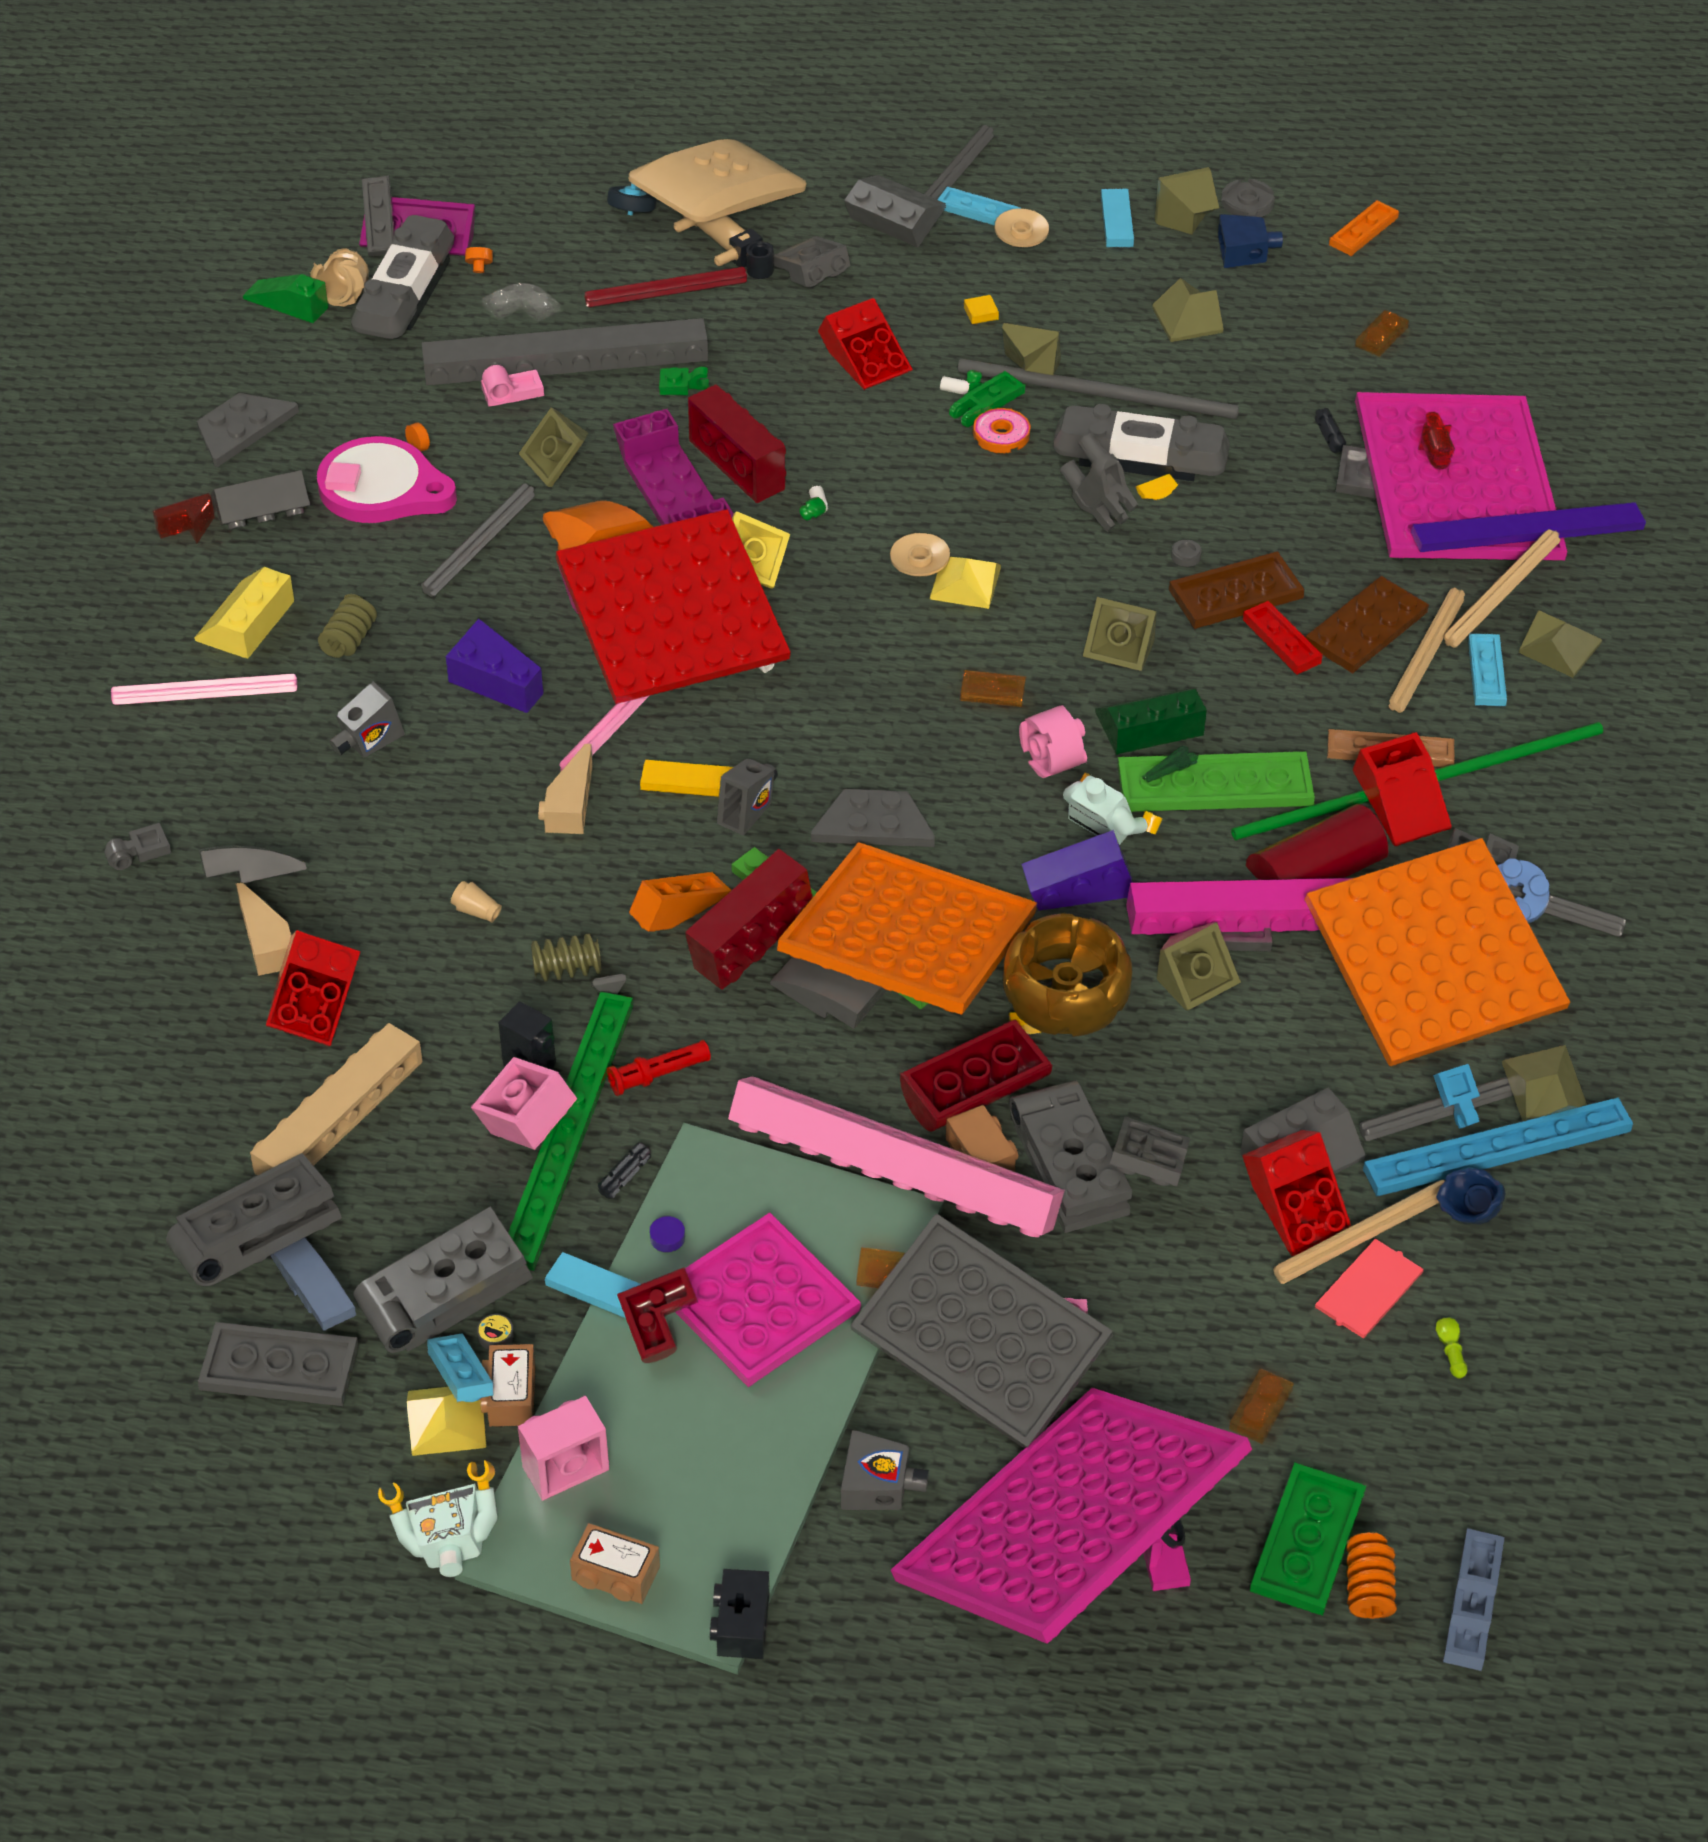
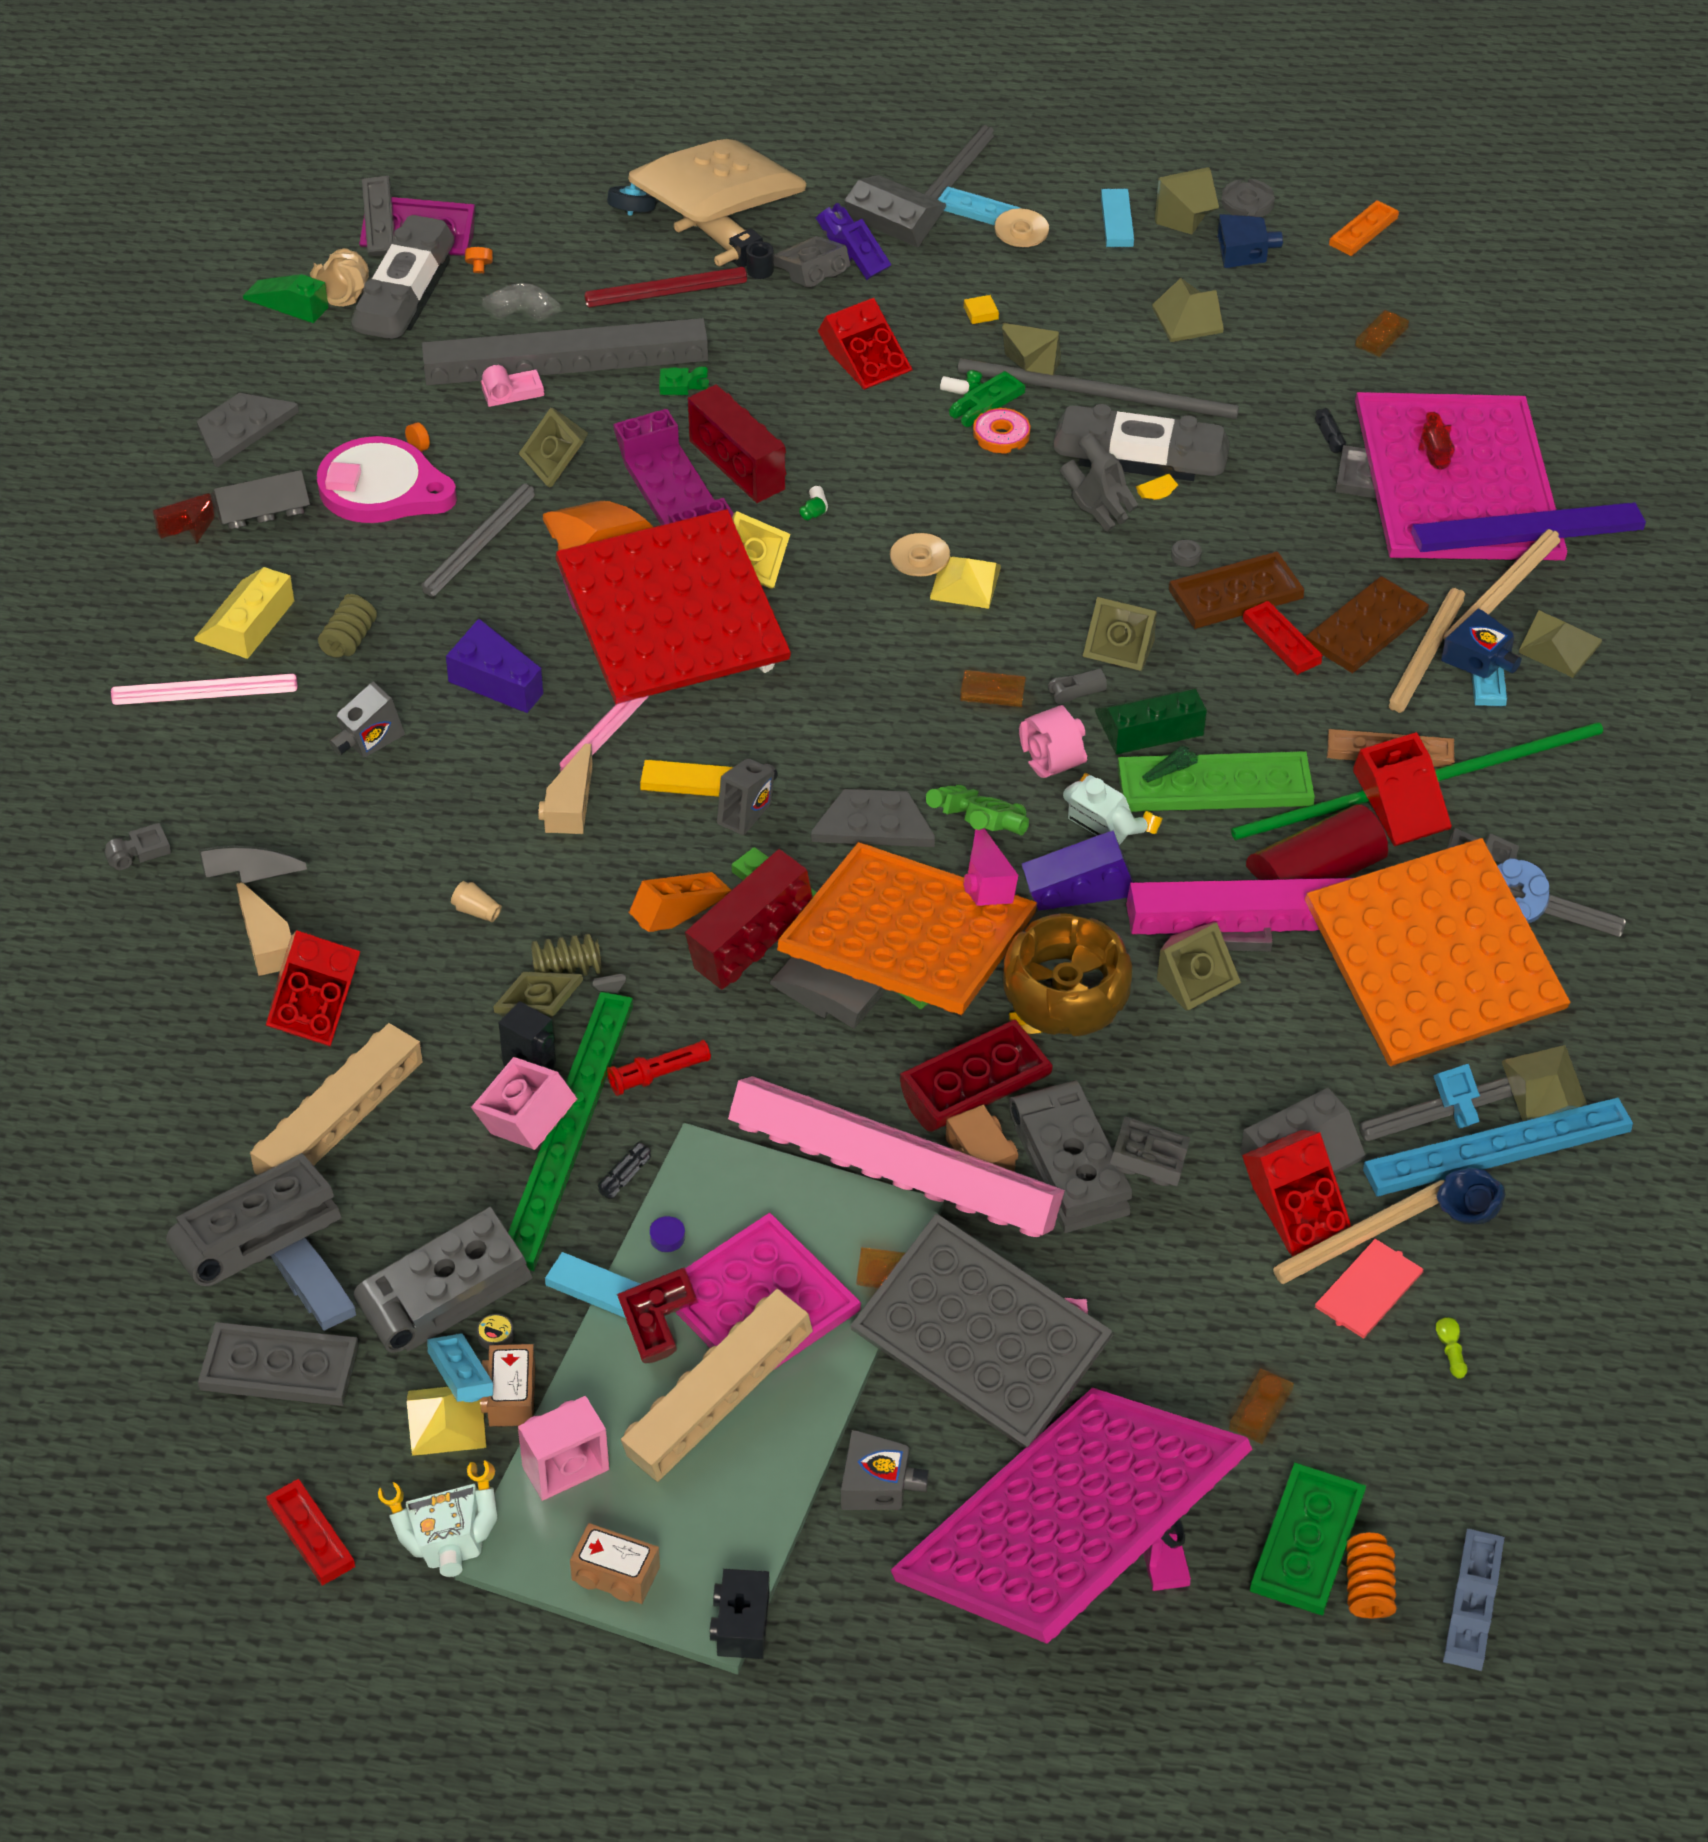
none -> red plate [266,1479,355,1586]
none -> olive slope [493,972,583,1019]
none -> tan brick [621,1289,813,1482]
none -> dark purple plate [816,203,891,280]
none -> bright green piece [926,785,1029,835]
none -> dark pink slope [964,828,1018,906]
none -> dark grey bar [1048,669,1107,704]
none -> dark blue torso [1441,608,1522,678]

